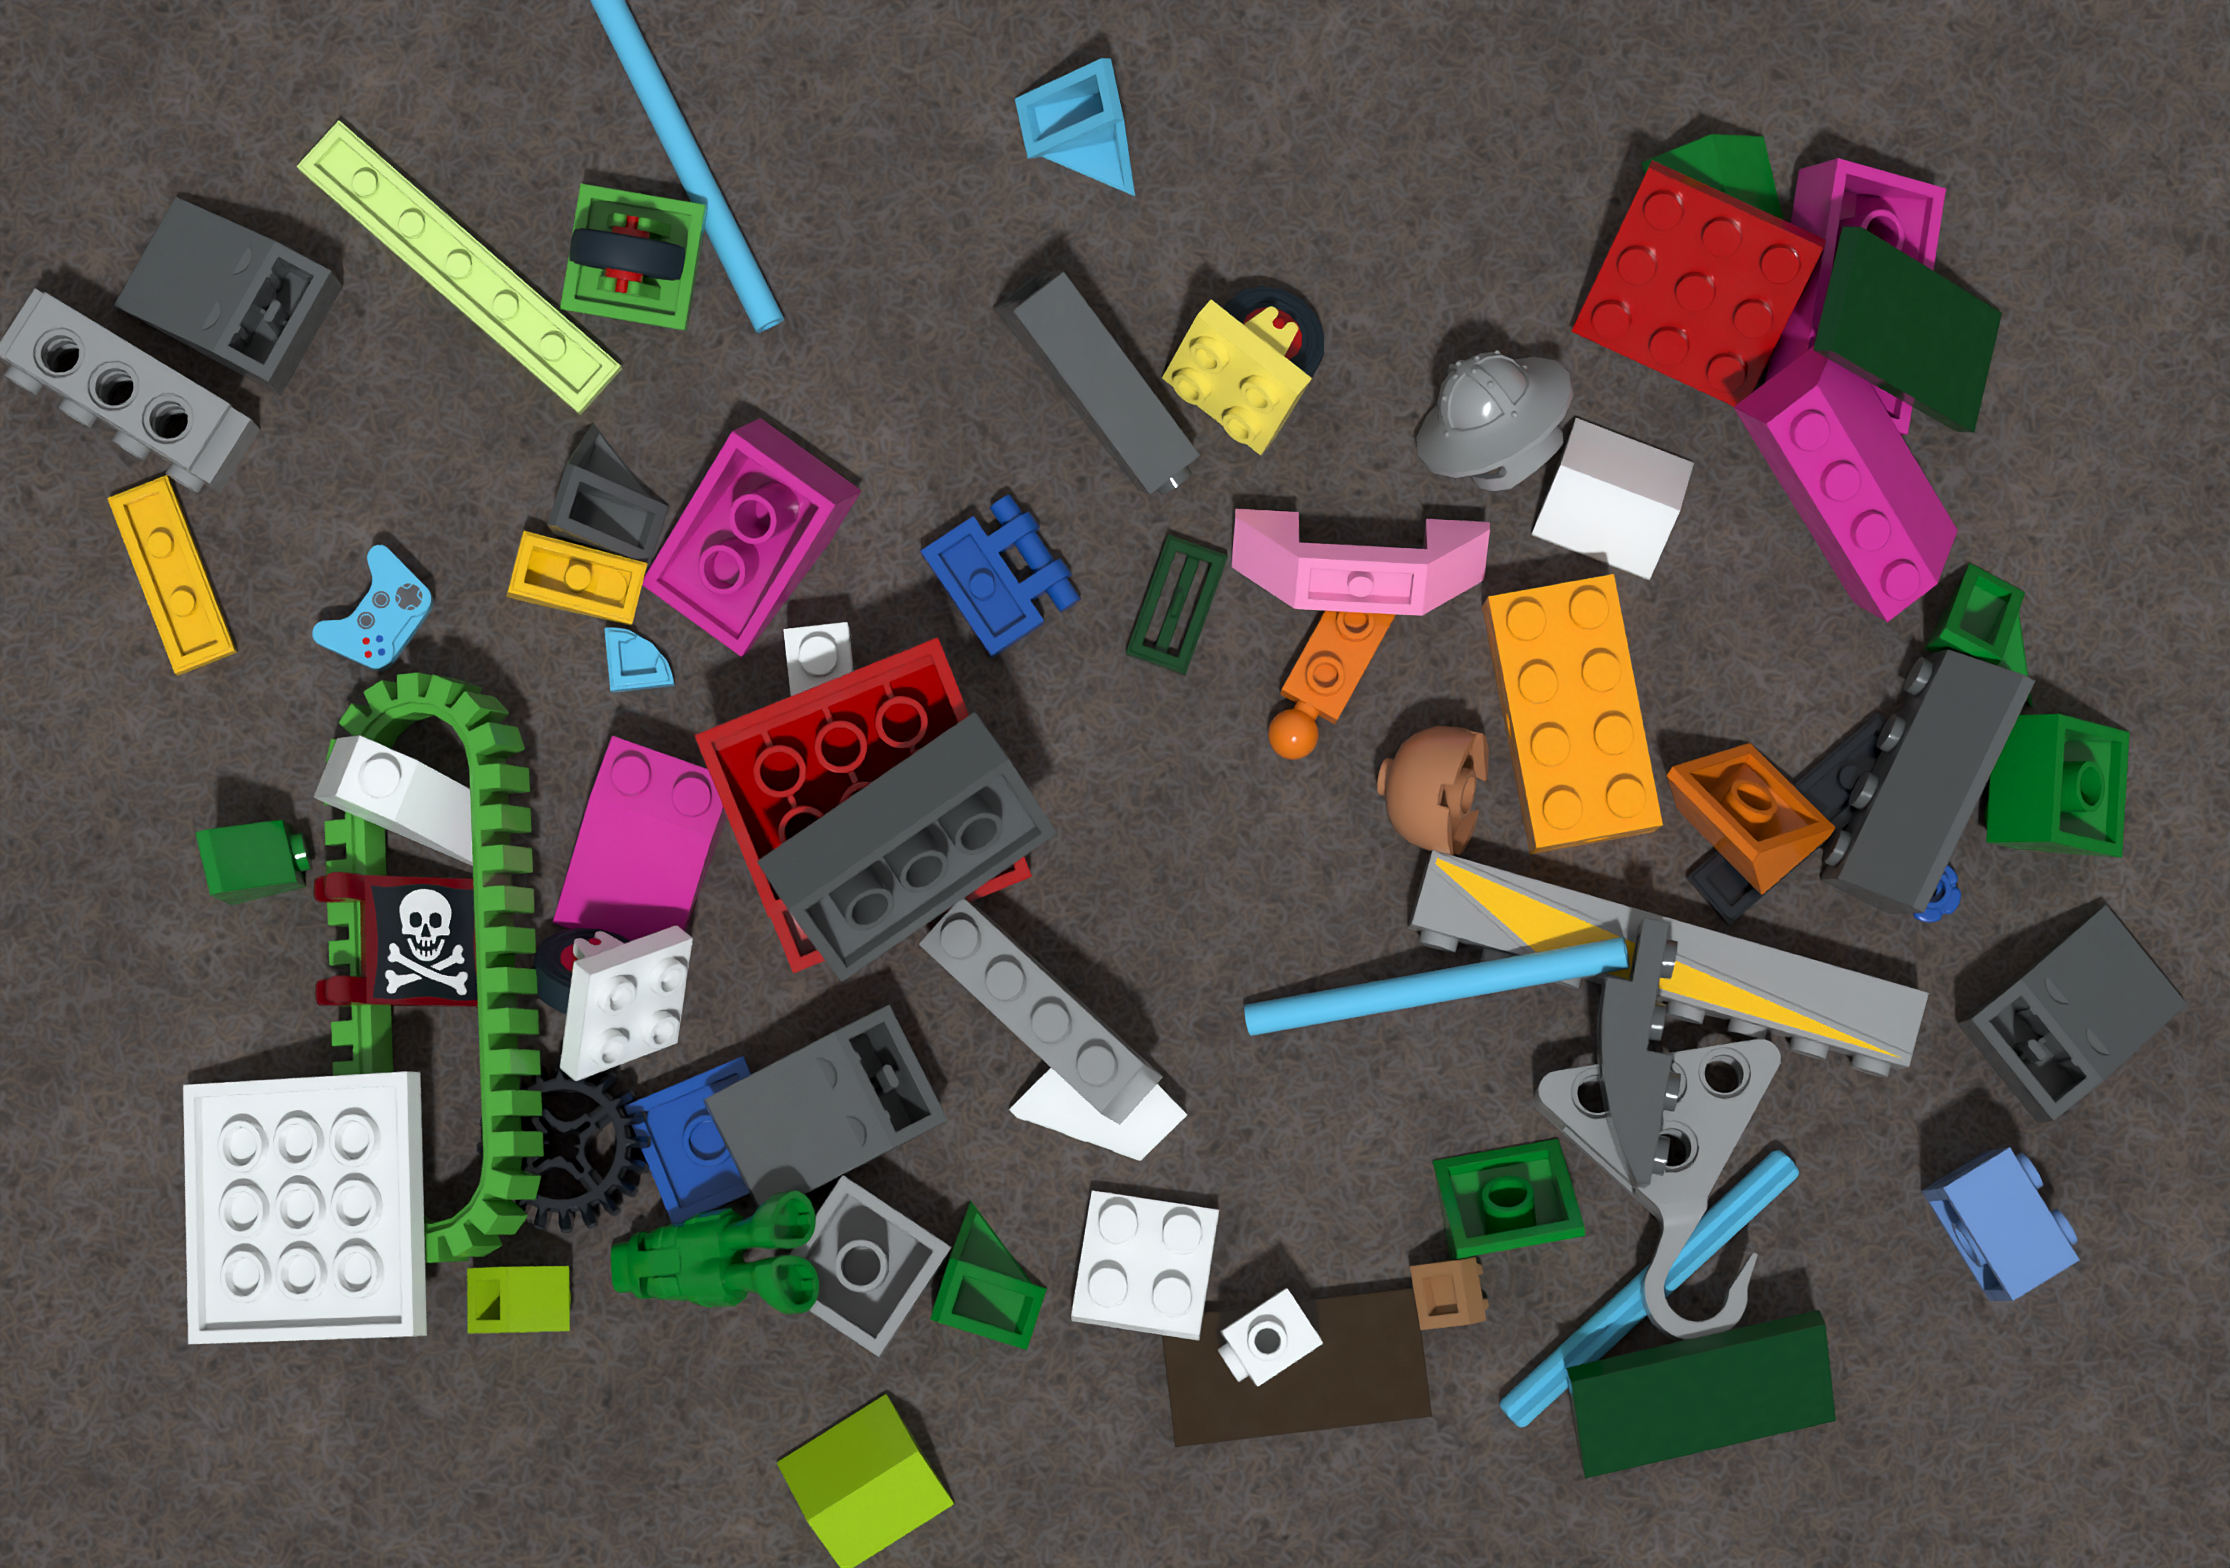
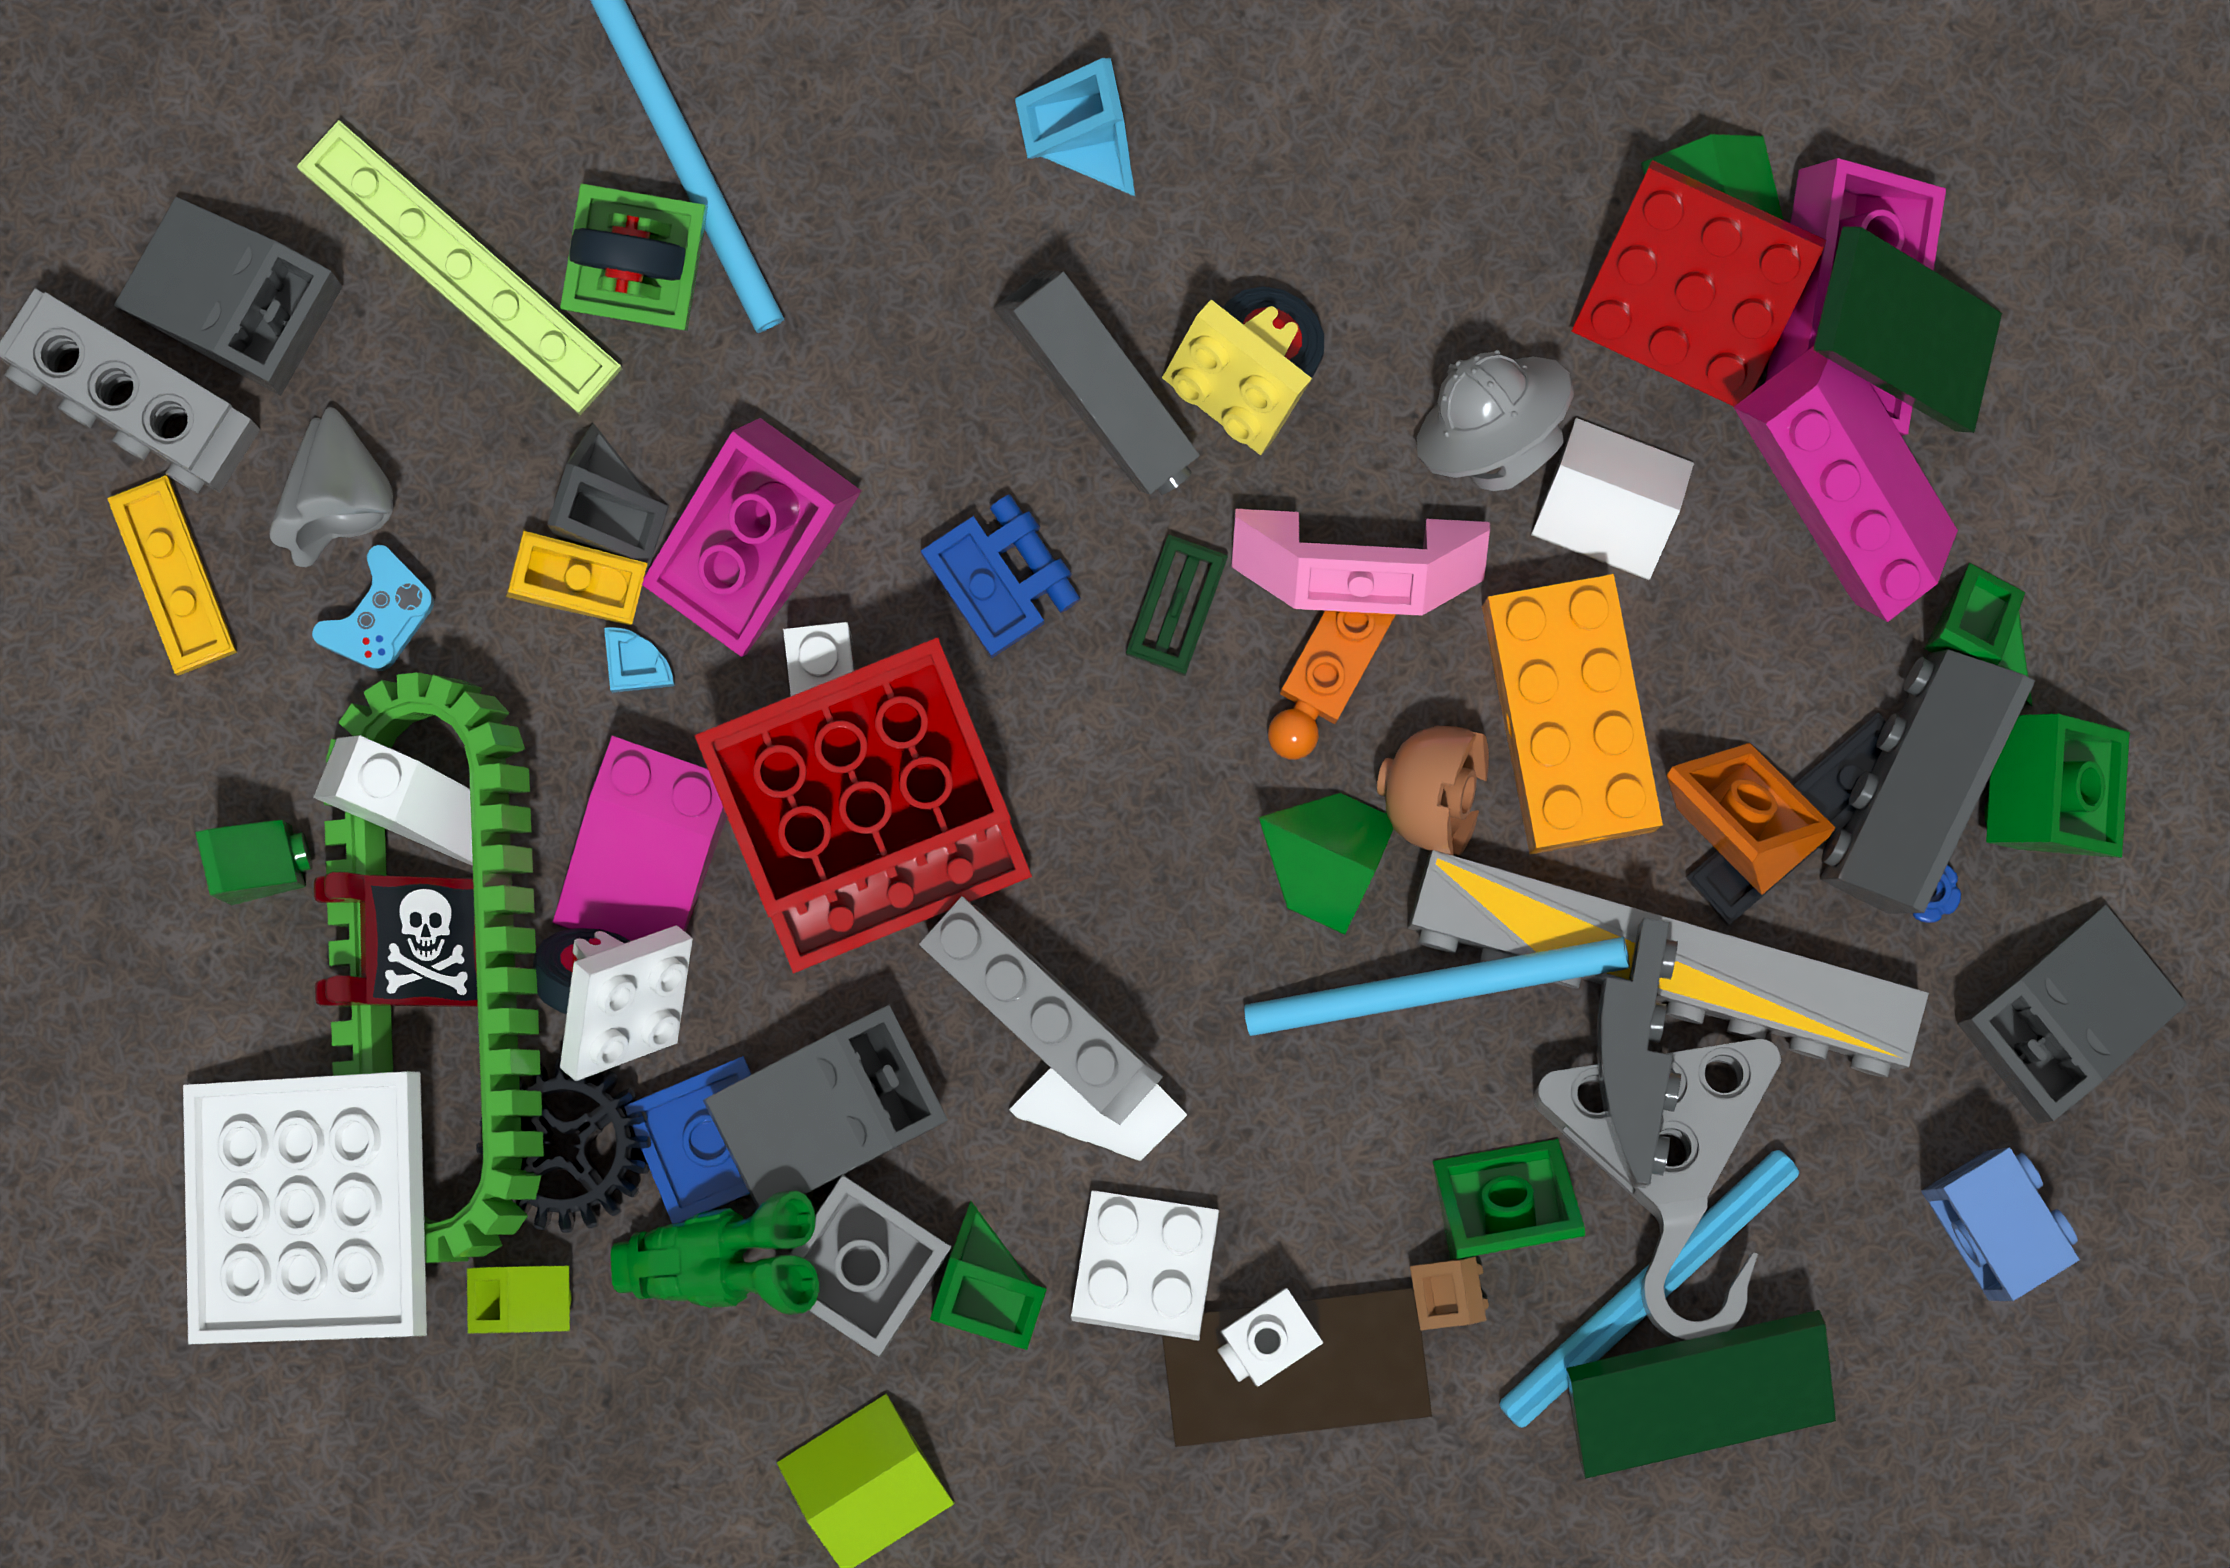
dark grey slope [757,712,1057,982] -> none
none -> light grey hat [270,407,394,567]
none -> green slope [1258,793,1394,935]

